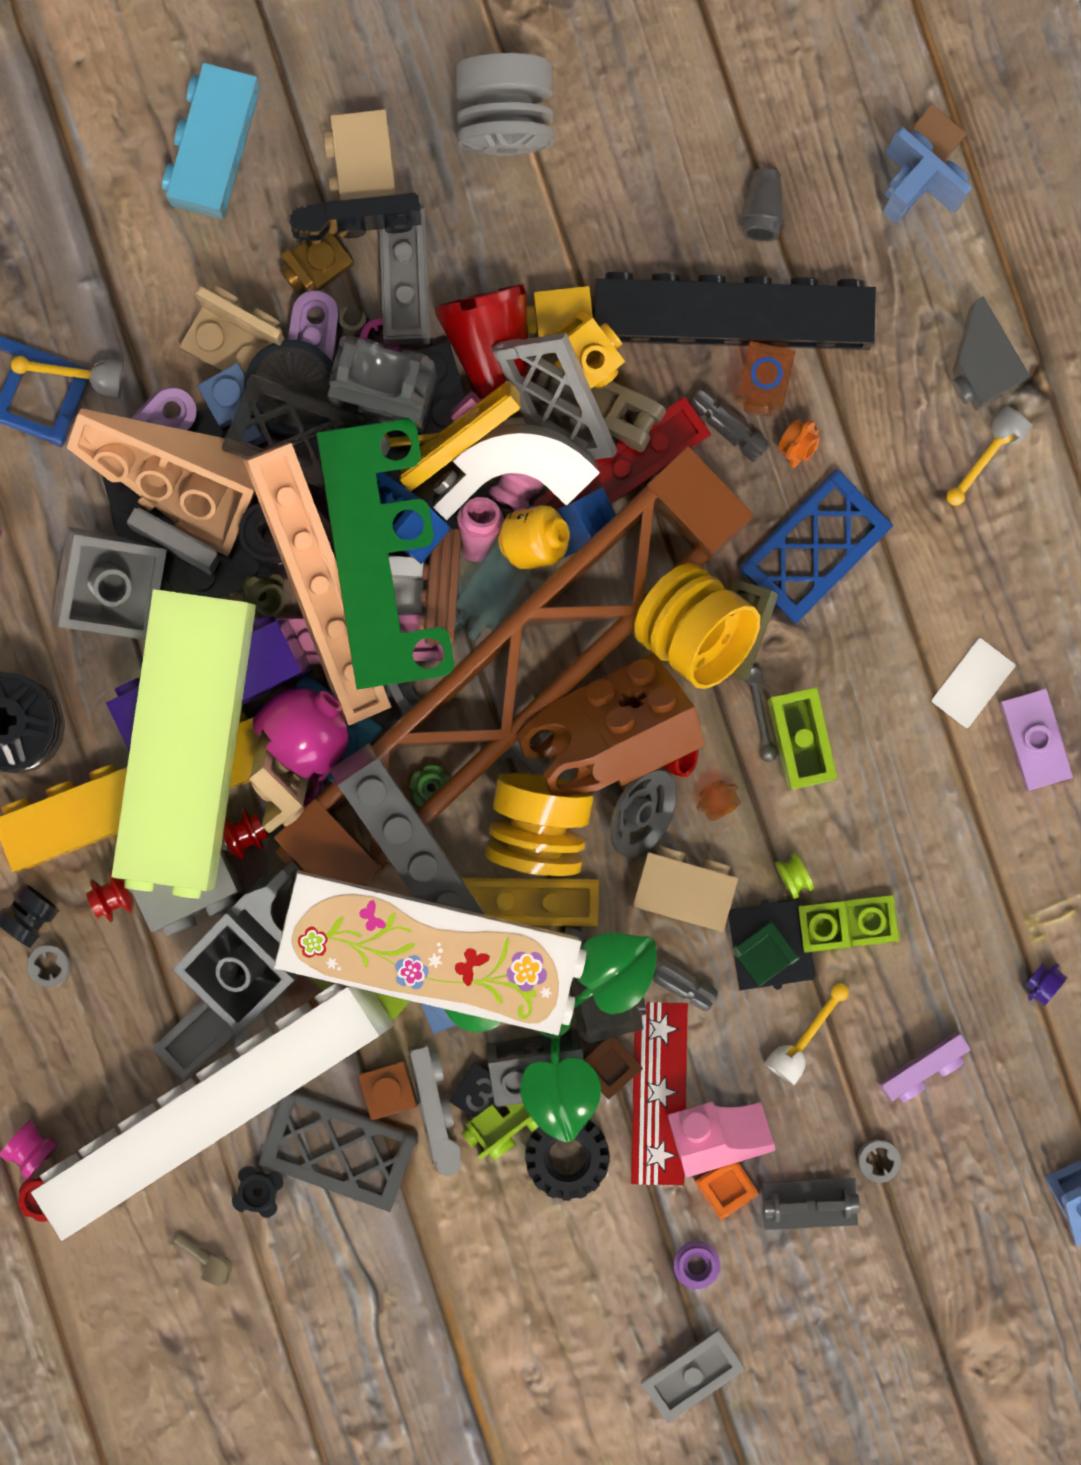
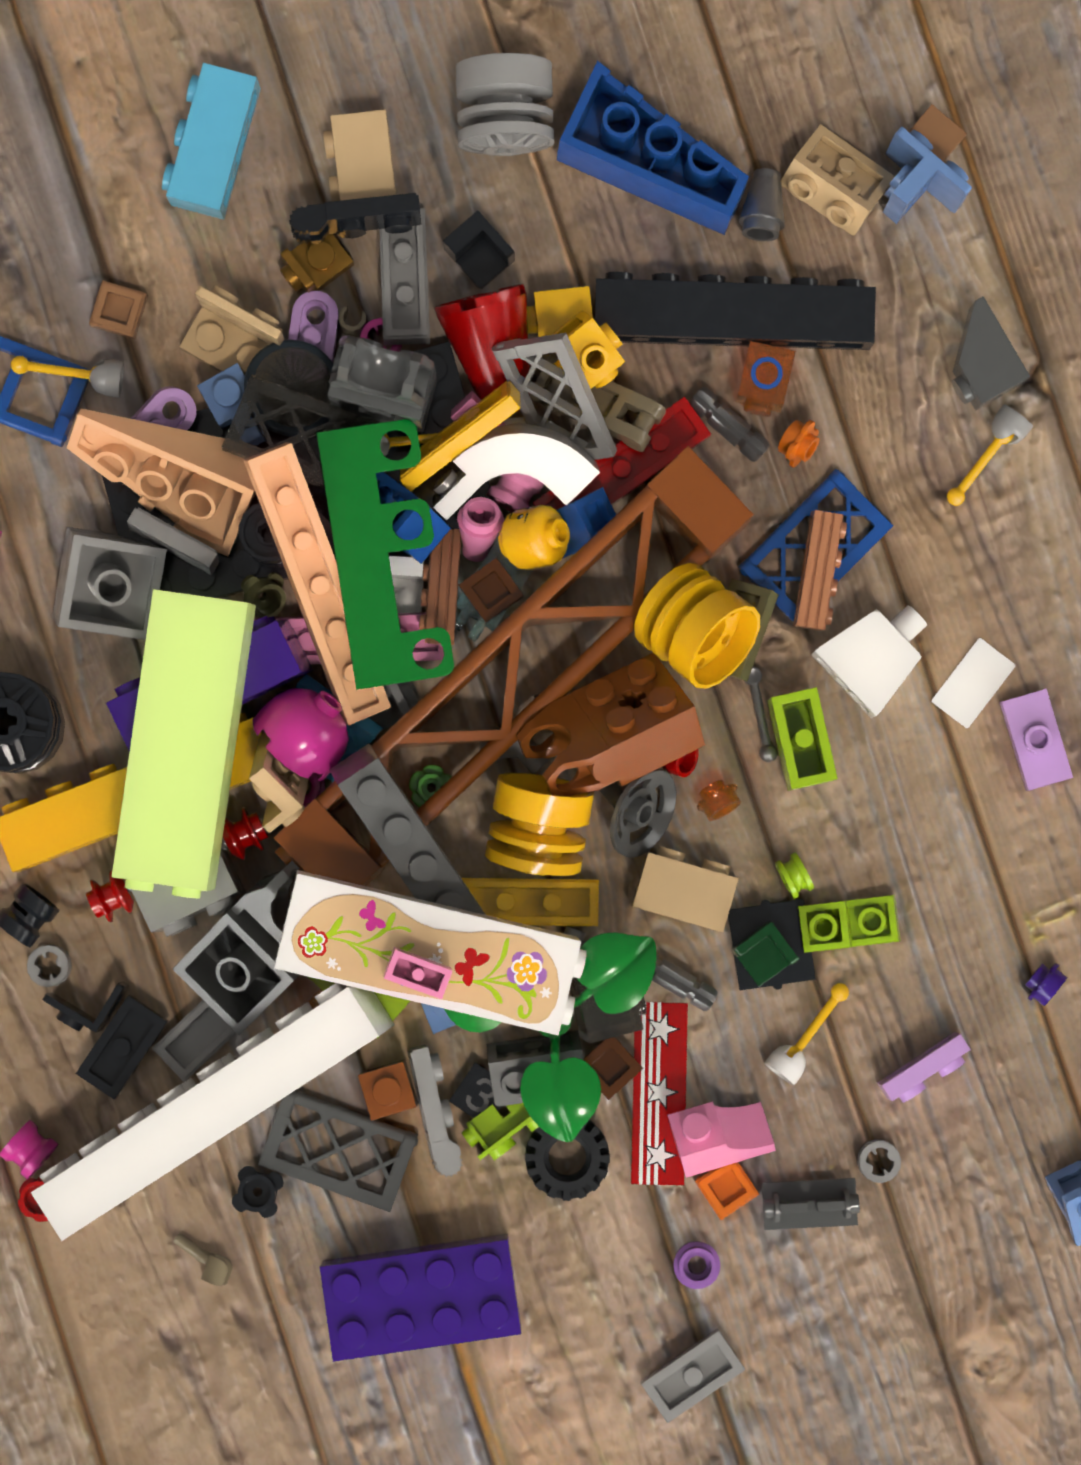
none -> black bracket [42,981,129,1033]
none -> black plate [75,995,169,1100]
none -> medium nougat tile [89,280,148,340]
none -> dark purple brick [320,1234,521,1362]
none -> bright pink piece [383,947,452,1000]
none -> black panel [443,210,515,289]
none -> reddish brown plate [458,557,524,624]
none -> blue wedge [557,60,749,235]
none -> tan bracket [780,124,895,235]
none -> nougat piece [793,510,847,631]
none -> white torso [811,605,927,718]

